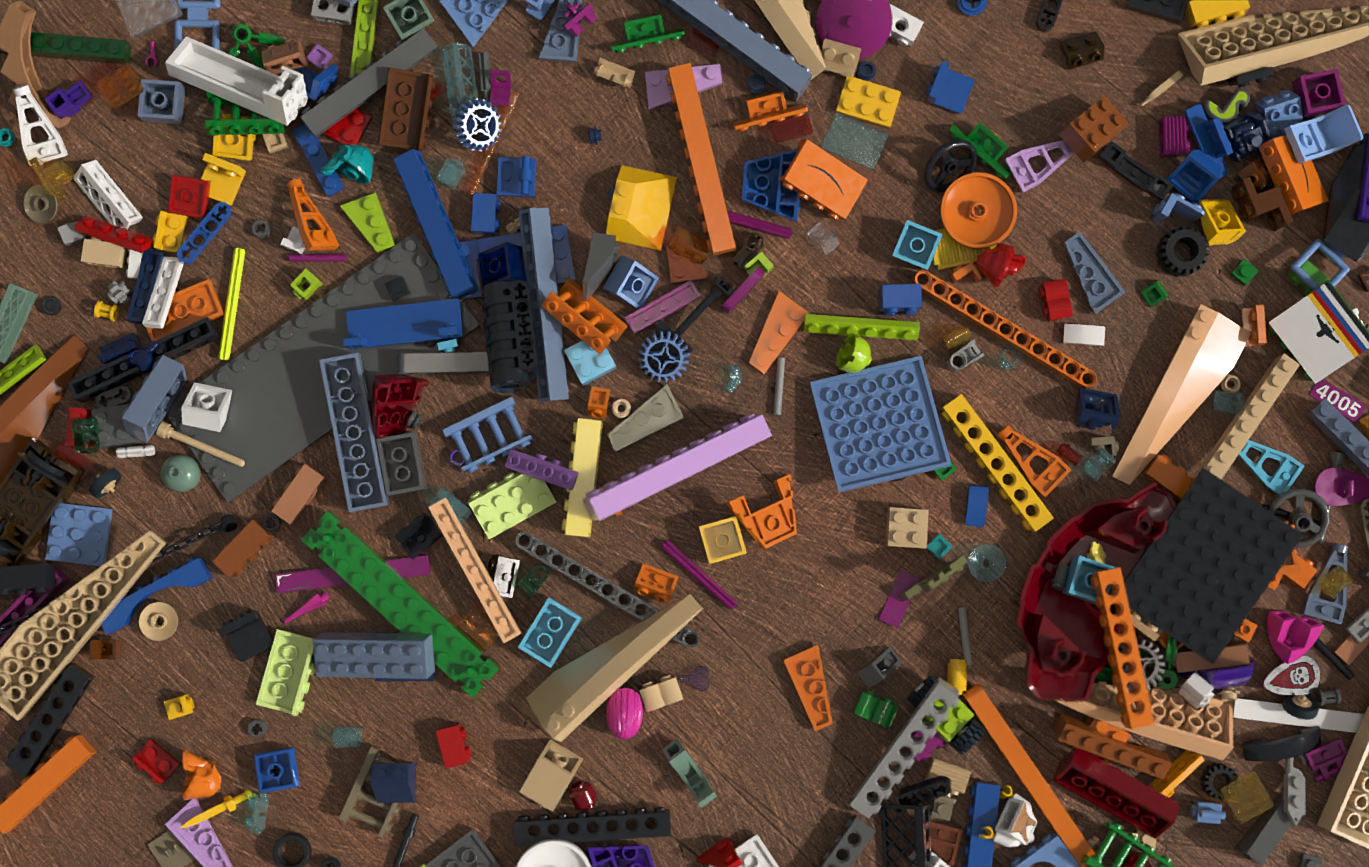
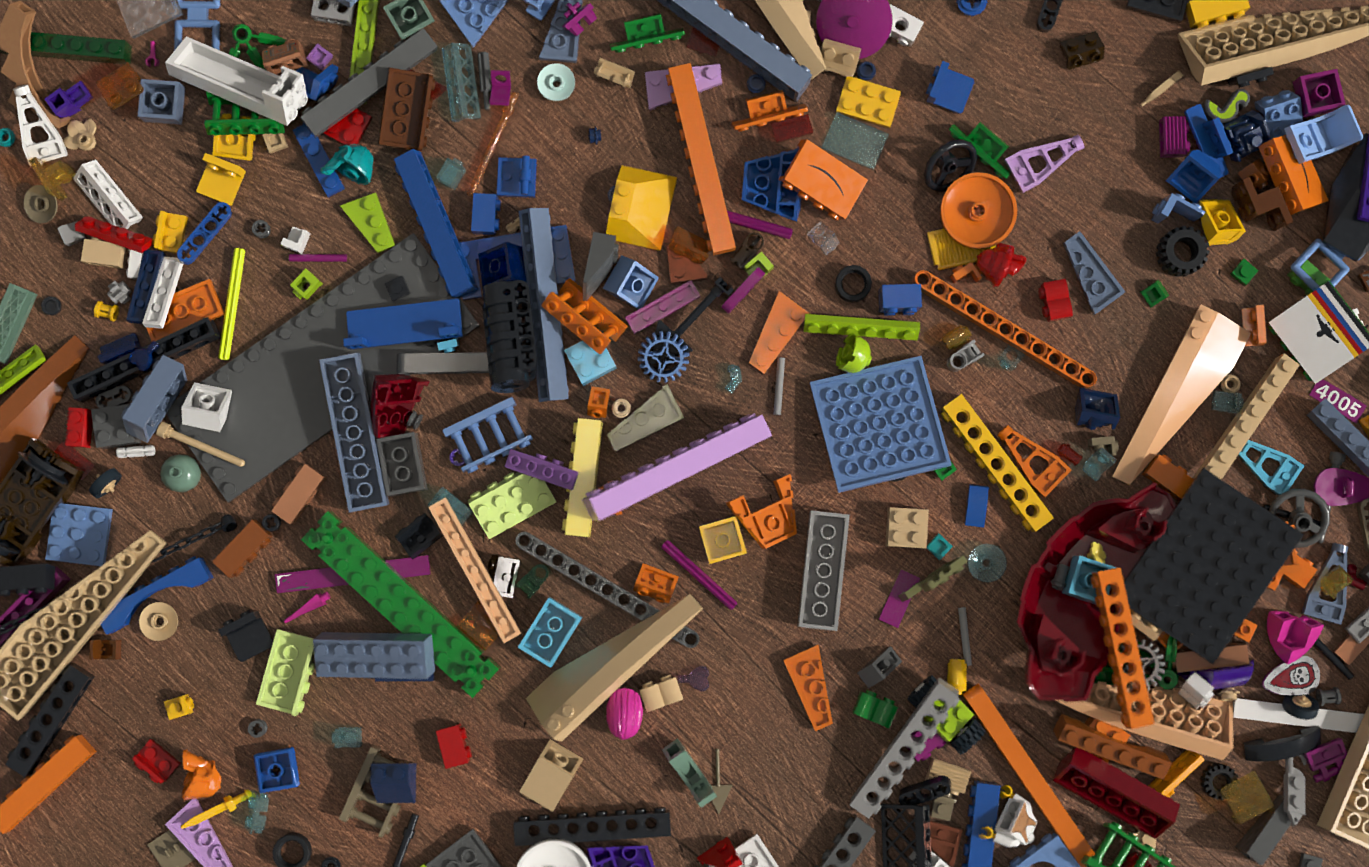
clear green piece [72,416,100,454] -> none
red tile [168,174,211,219] -> none
orange plate [287,179,340,251] -> none
medium blue gear [452,99,503,151] -> none
dark red head [569,780,598,811] -> none
medium azure brick [892,220,943,271] -> none
dark orange brick [1059,95,1129,163] -> none
white slope [1063,324,1105,346] -> none
black slope [1100,141,1174,200] -> none
medium blue brick [1190,800,1225,824] -> none
none -> tan plate [63,118,96,151]
none -> light aqua dish [537,63,575,101]
none -> dark tan piece [711,748,732,814]
none -> light grey brick [797,510,850,631]
none -> black tyre [835,265,872,303]
none -> dark red arm [1347,564,1367,590]

